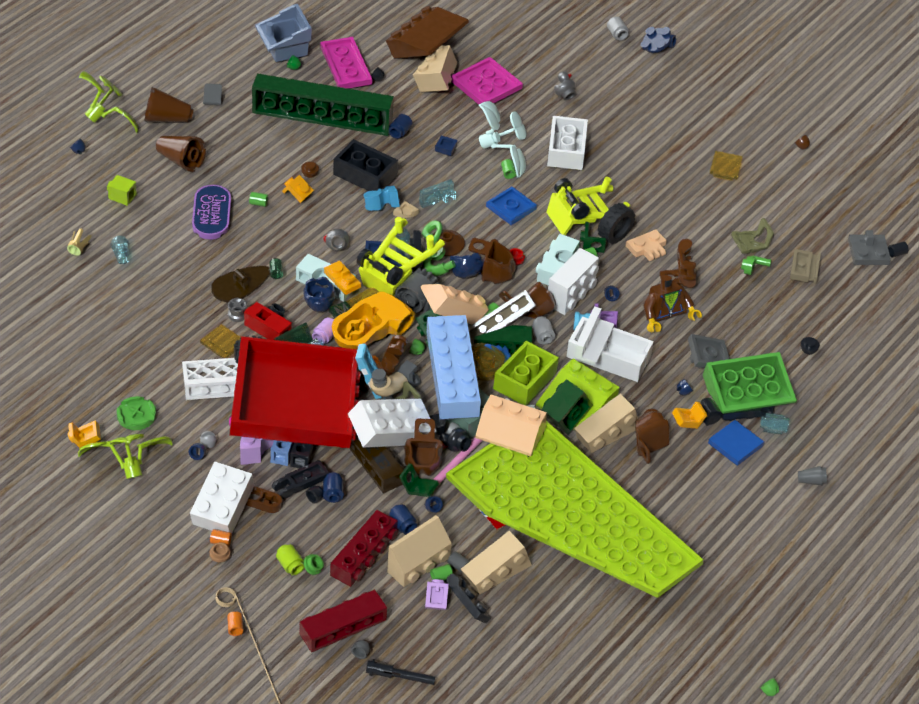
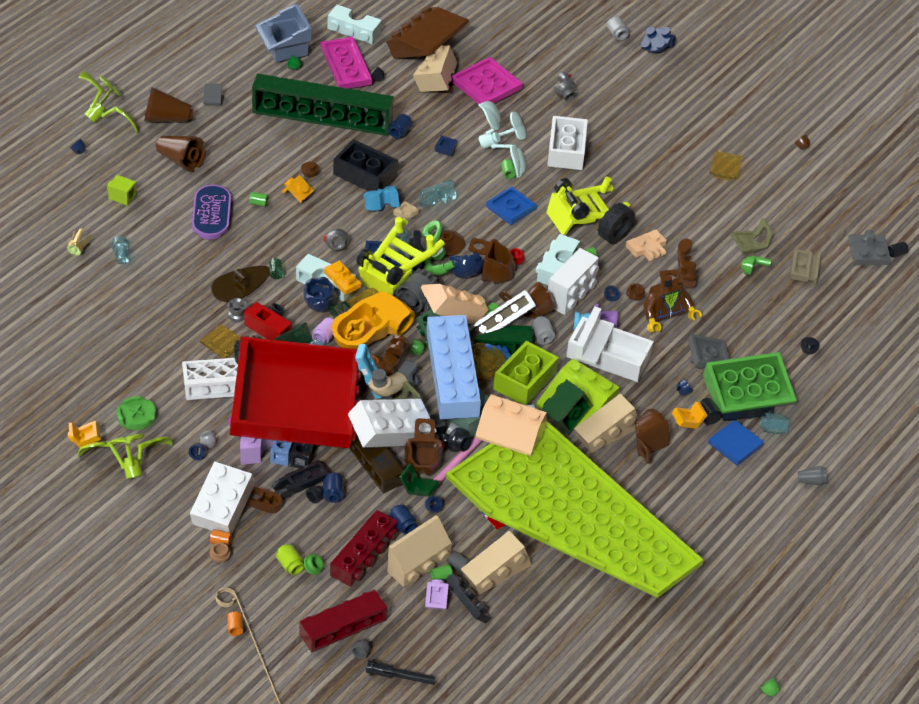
dark green bracket [580,221,606,253] -> none
none -> light aqua arch [327,5,382,44]
none -> reddish brown plate [626,283,645,300]

